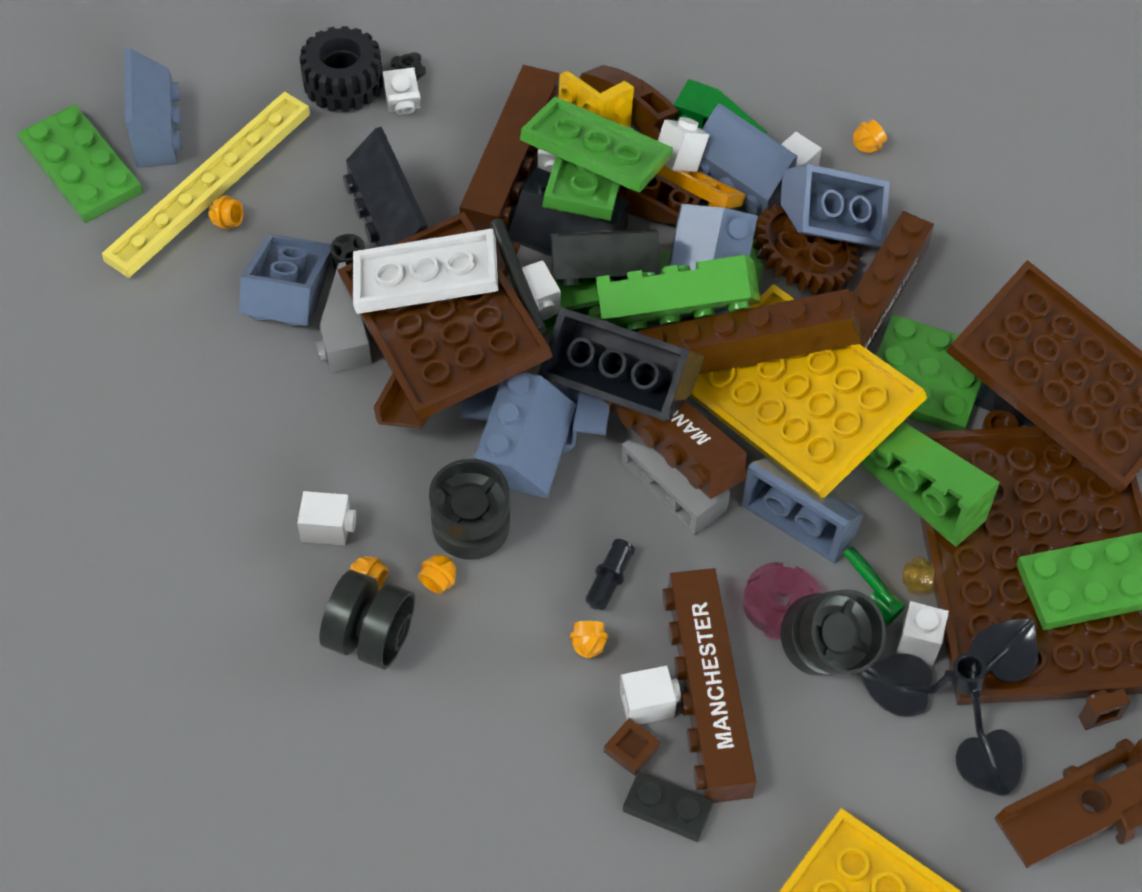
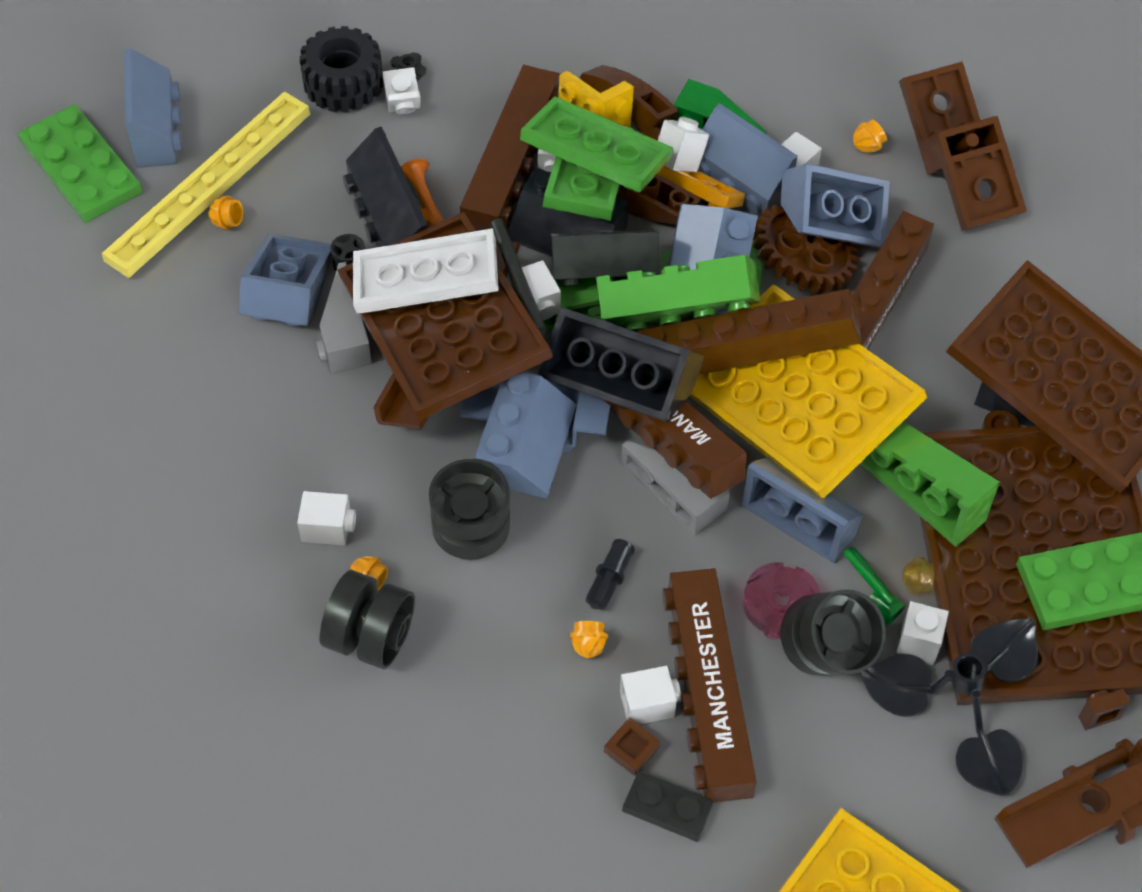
light orange plate [418,555,457,594] -> none
bright green plate [877,314,981,431] -> none
none -> orange piece [401,158,444,227]
none -> reddish brown bracket [899,61,1027,231]

